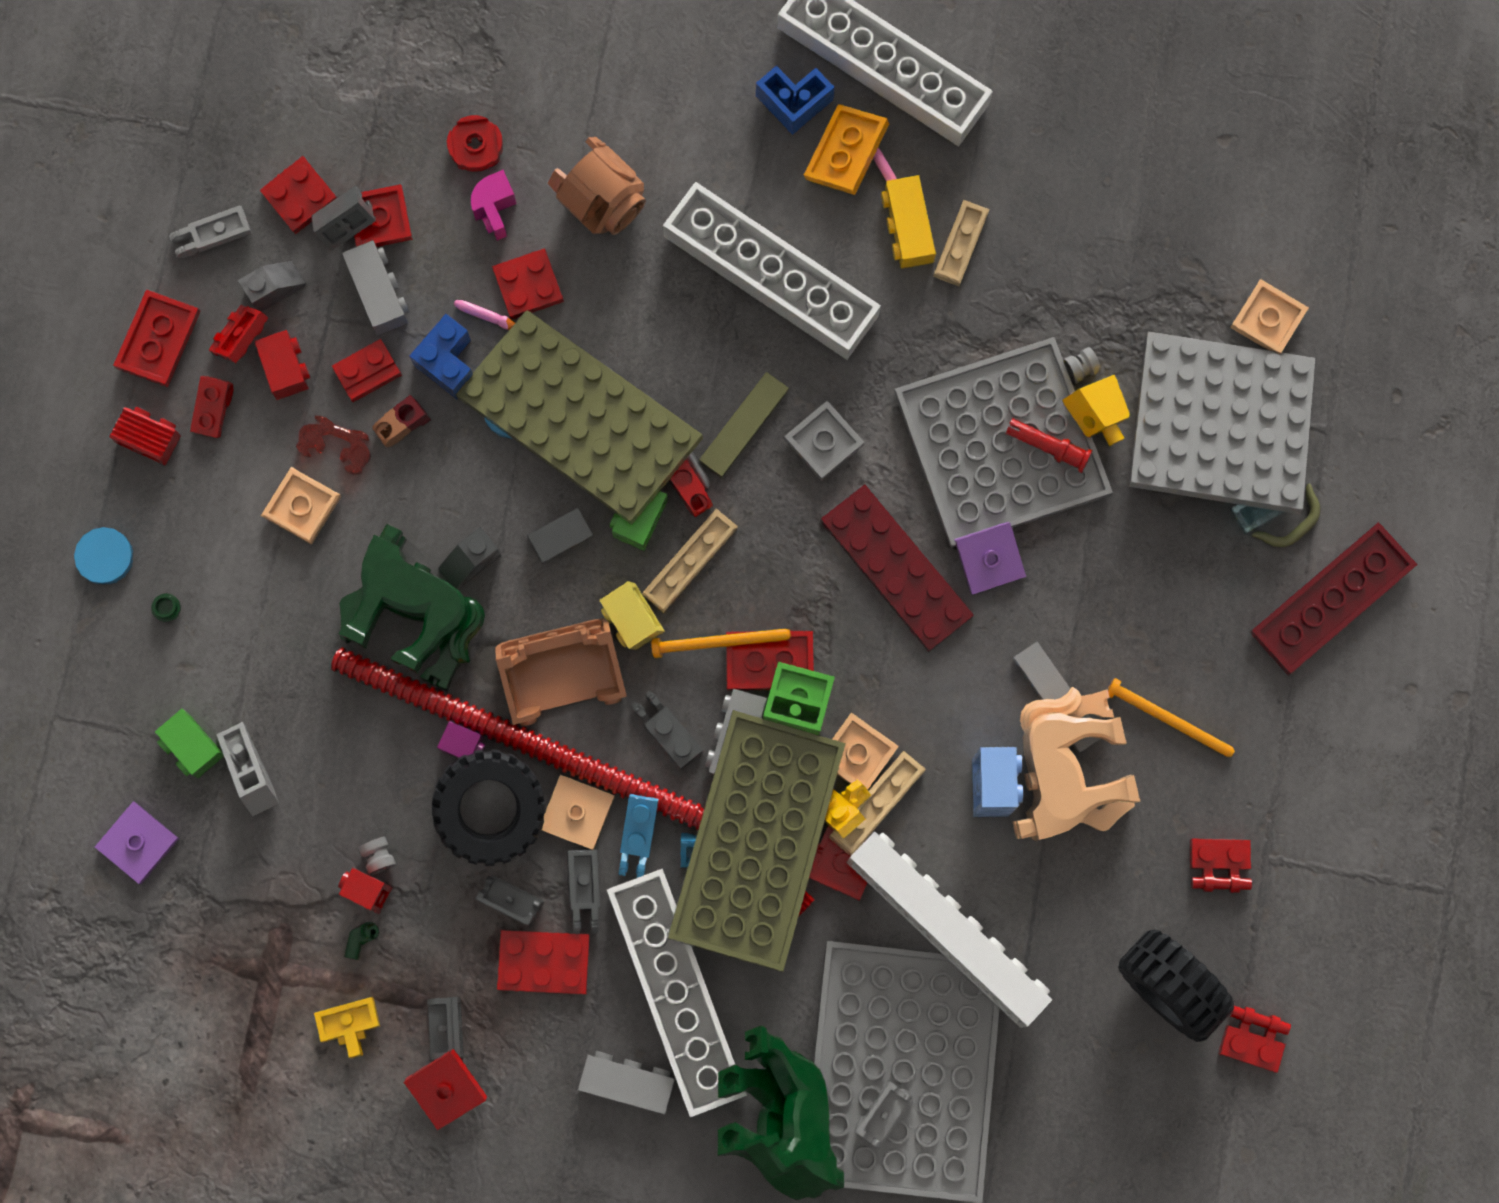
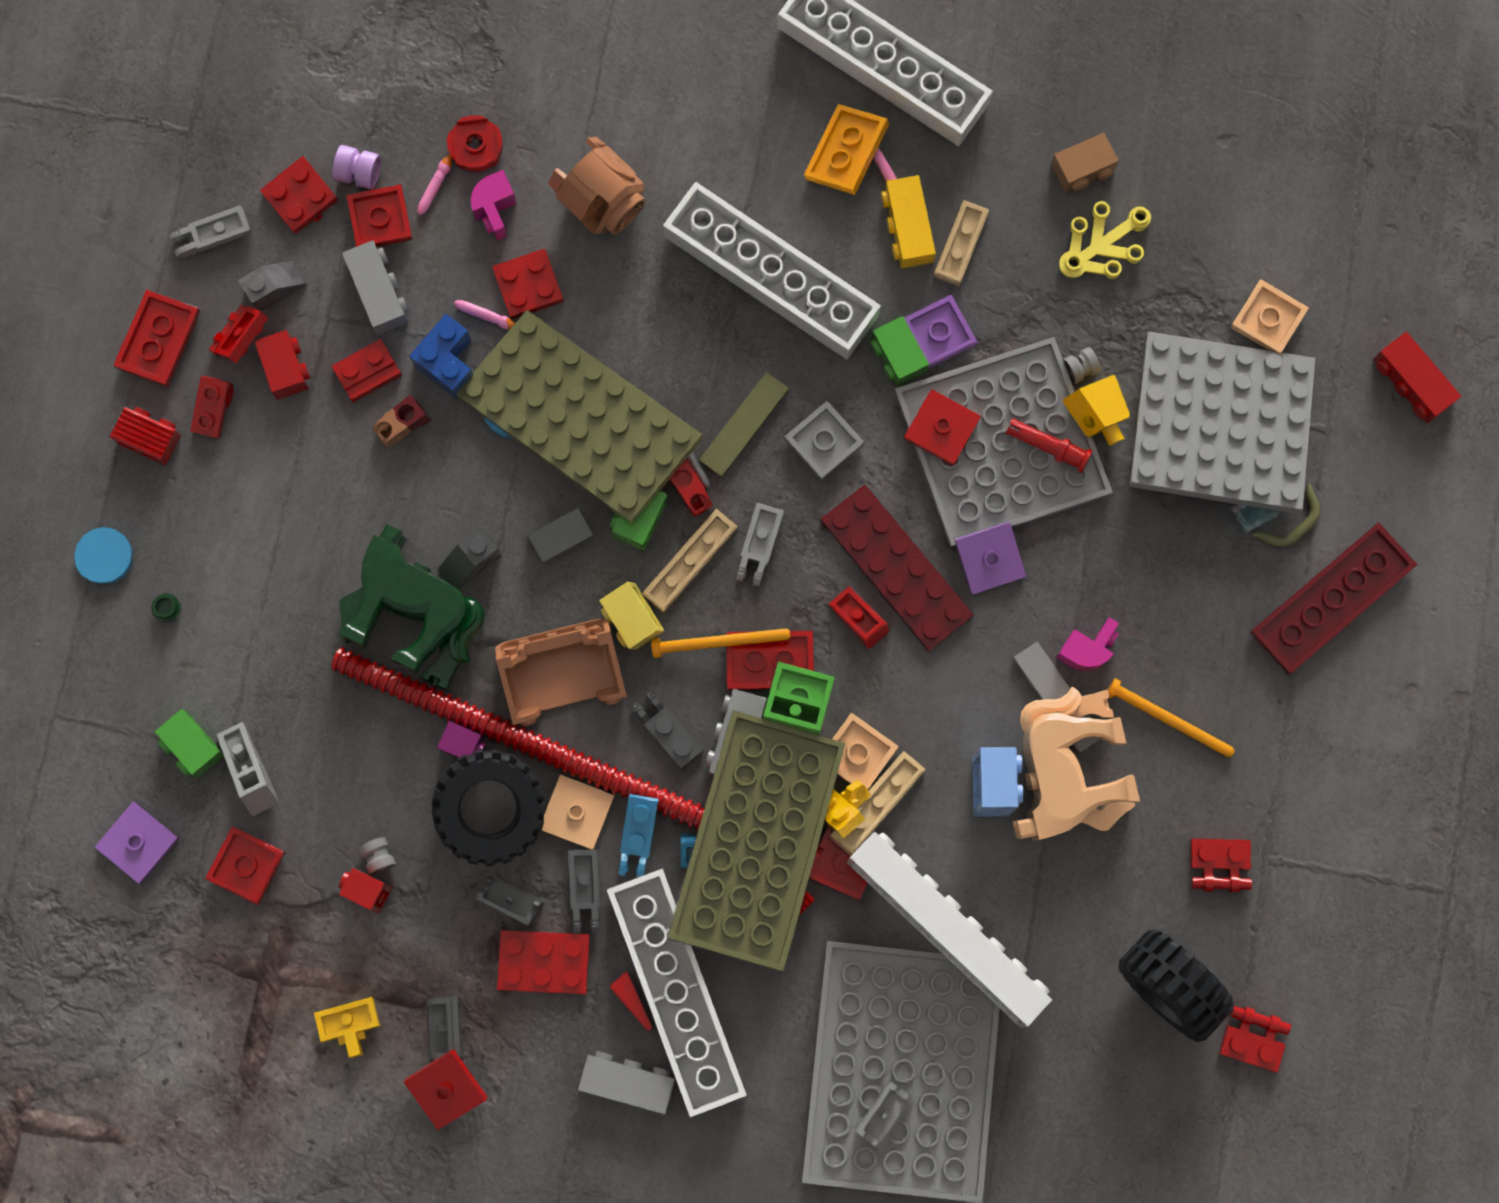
light nougat plate [261,467,341,545] -> none
clear red helmet [296,416,371,475] -> none
dark grey hinge [312,185,376,251] -> none
dark green arm [344,922,380,960] -> none
dark green piece [718,1026,844,1201] -> none
blue brick [756,66,835,135] -> none
none -> red plate [205,826,286,905]
none -> lavender wheel [332,145,381,189]
none -> bright pink piece [417,155,452,215]
none -> red slope [610,971,653,1032]
none -> light grey hinge [736,503,784,586]
none -> red slope [828,586,889,649]
none -> bright green brick [870,316,929,387]
none -> red plate [903,389,981,466]
none -> medium lavender plate [904,295,978,369]
none -> medium nougat brick [1051,132,1119,193]
none -> dark pink brick [1056,617,1119,671]
none -> light yellow plant [1059,201,1151,279]
none -> red brick [1373,331,1462,423]

